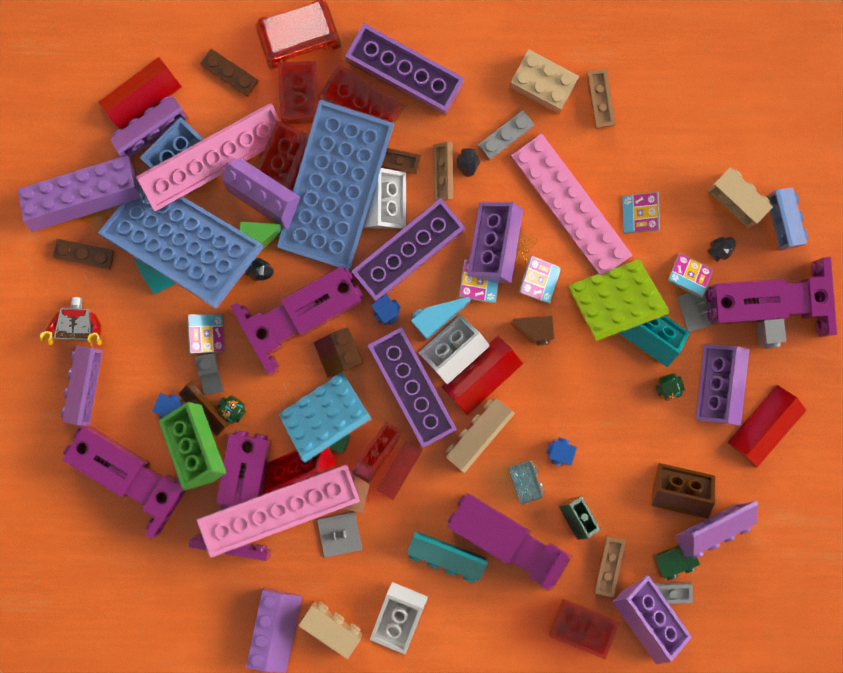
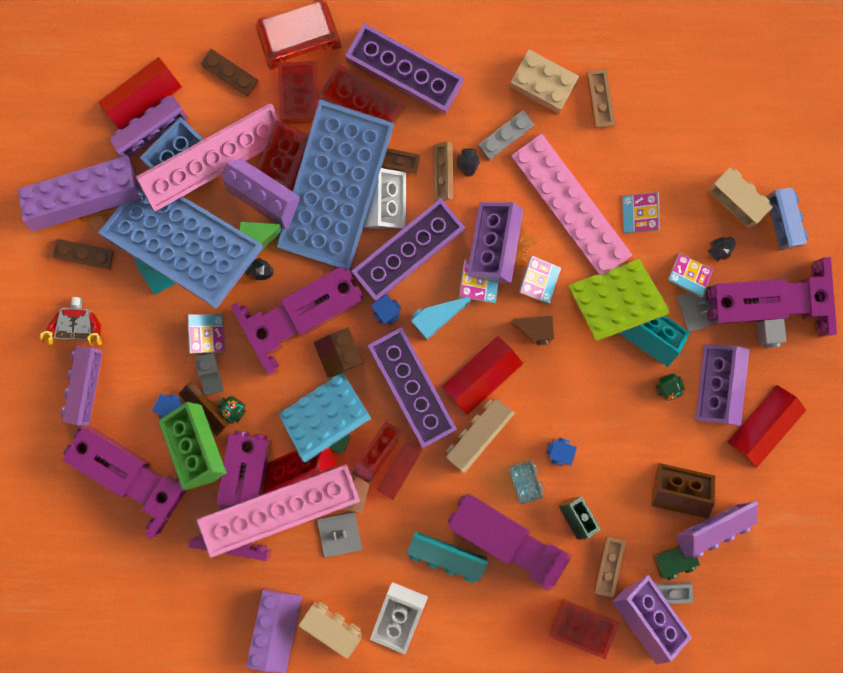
white slope [418,315,490,384] -> none

